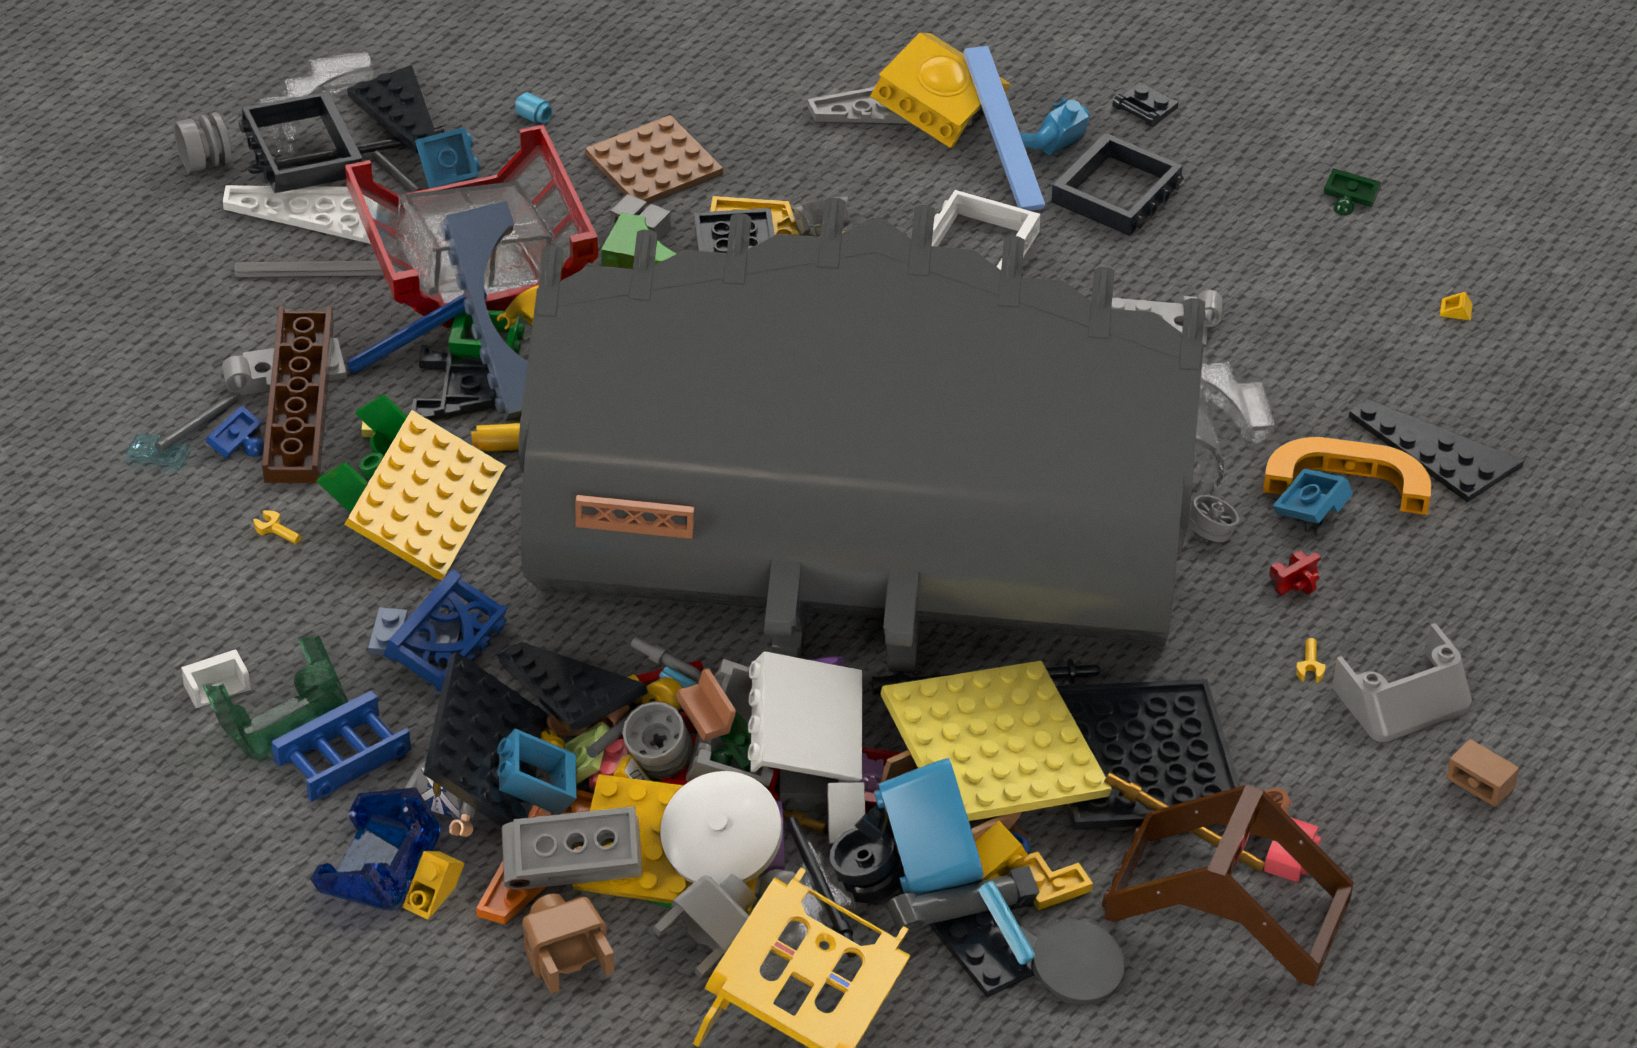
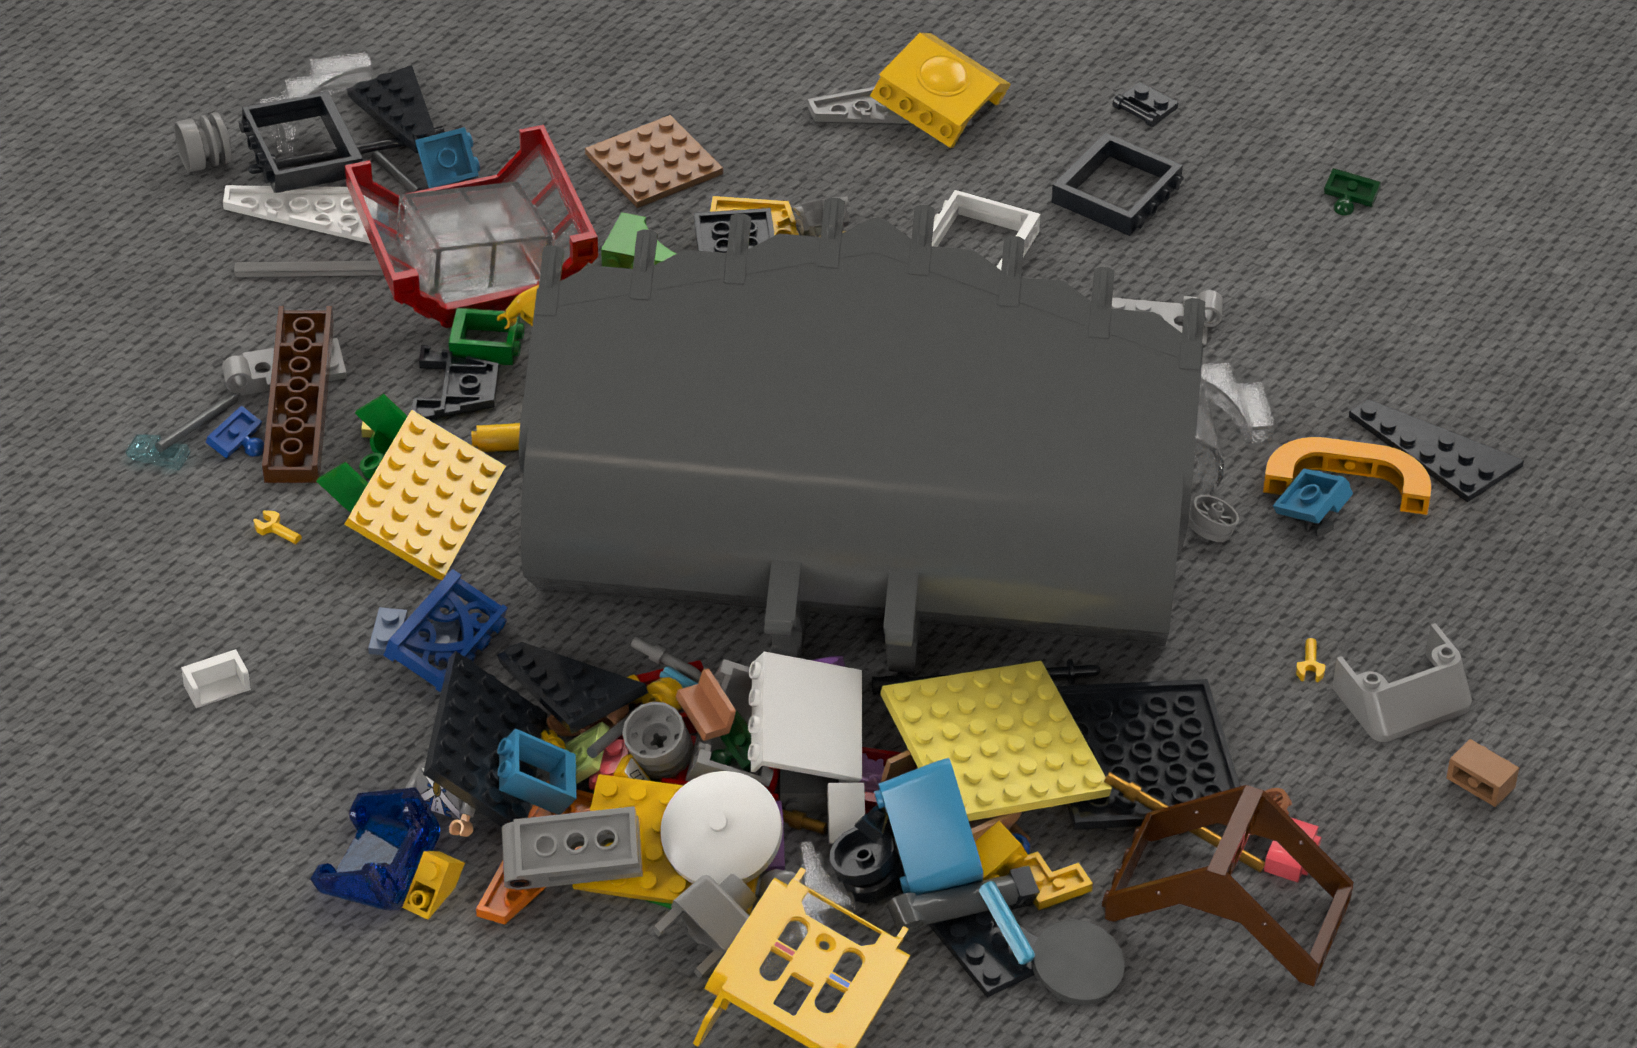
clear green windscreen [203,635,349,761] -> none
blue fence [271,690,411,802] -> none
blue axle [347,289,488,373] -> none
sand blue arch [440,201,528,421] -> none
medium azure brick [515,92,553,124] -> none
medium nougat piece [522,893,614,994] -> none
nougat fence [575,495,694,539] -> none
light grey piece [611,194,671,241] -> none
black bar [786,817,857,958] -> none
light blue tile [963,46,1045,211] -> none
dark azure torso [1017,98,1090,155] -> none
red hips [1269,550,1321,596] -> none
yellow slope [1440,292,1473,320] -> none

